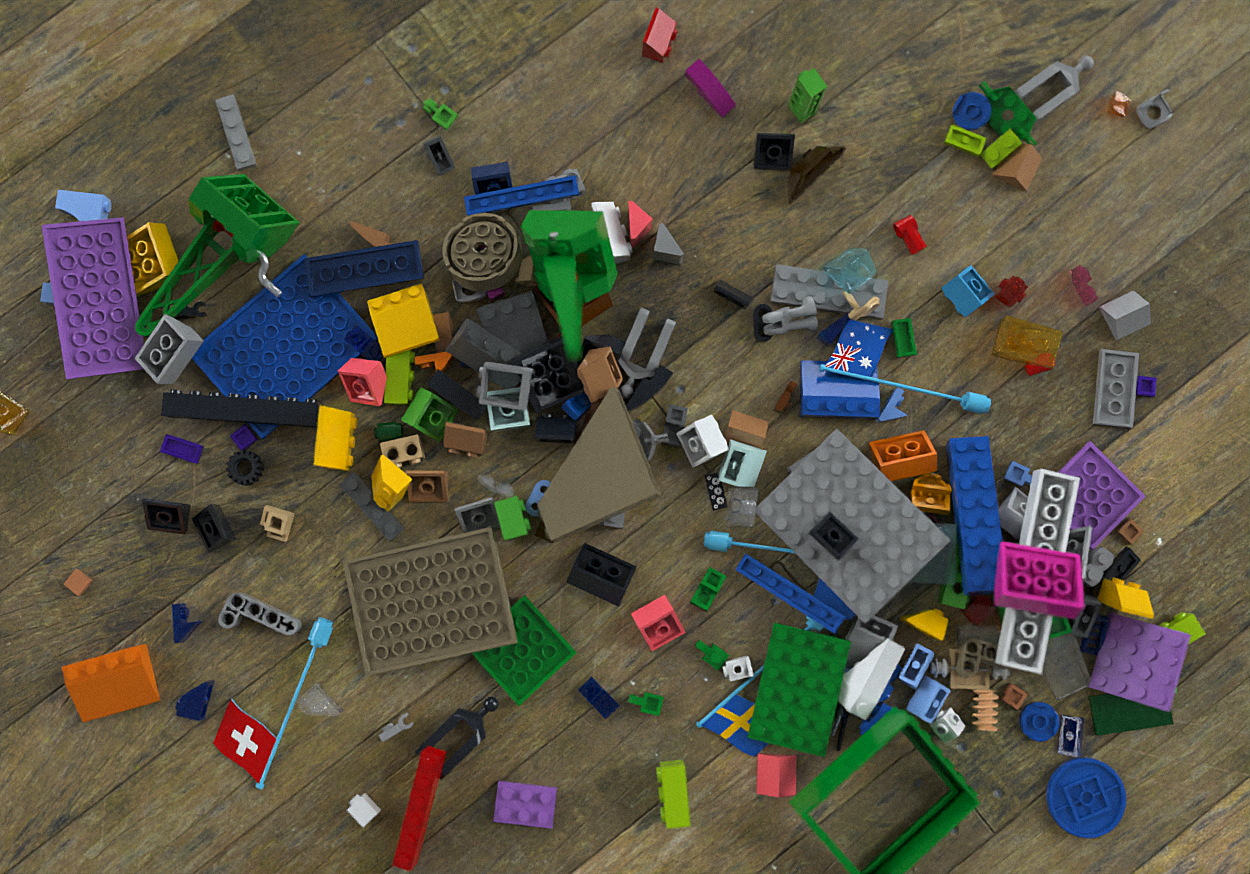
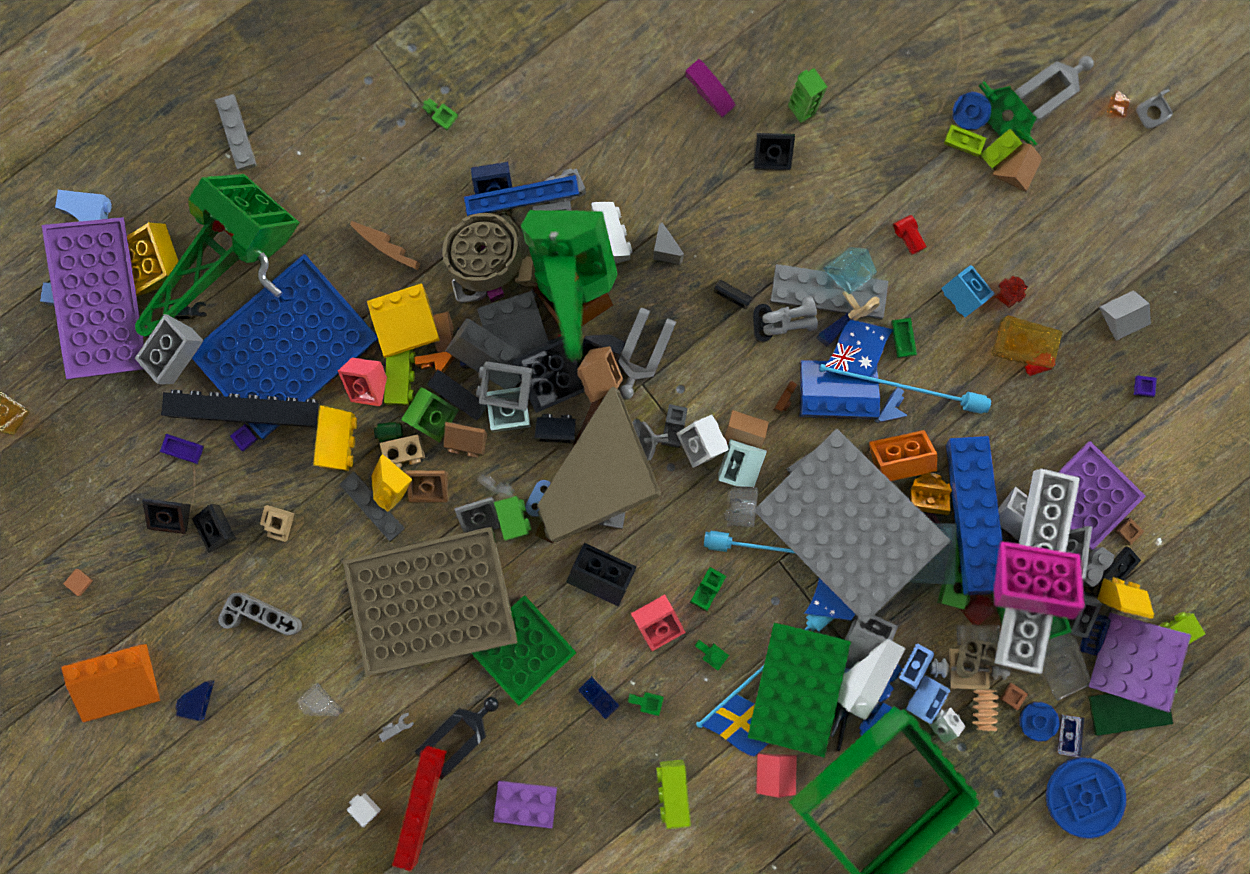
clear blue slope [172,603,202,644] -> none
flag [213,617,333,789] -> none
black tyre [226,450,264,486] -> none
dark blue plate [304,240,424,297] -> none
clear blue slope [344,325,384,361] -> none
dark grey slope [423,135,456,176] -> none
blue slope [561,392,592,421] -> none
black slope [626,365,673,413] -> none
coral slope [628,201,653,248] -> none
slope [642,7,678,63] -> none
black sticker [704,472,728,511] -> none
white brick [722,656,754,681] -> none
blue plate [736,553,846,633] -> none
dark brown wedge [788,146,846,205] -> none
black slope [809,512,859,561] -> none
yellow slope [899,608,948,641] -> none
medium blue plate [1003,461,1032,487] -> none
clear pink slope [1071,265,1098,306] -> none
light grey tile [1093,349,1139,429] -> none

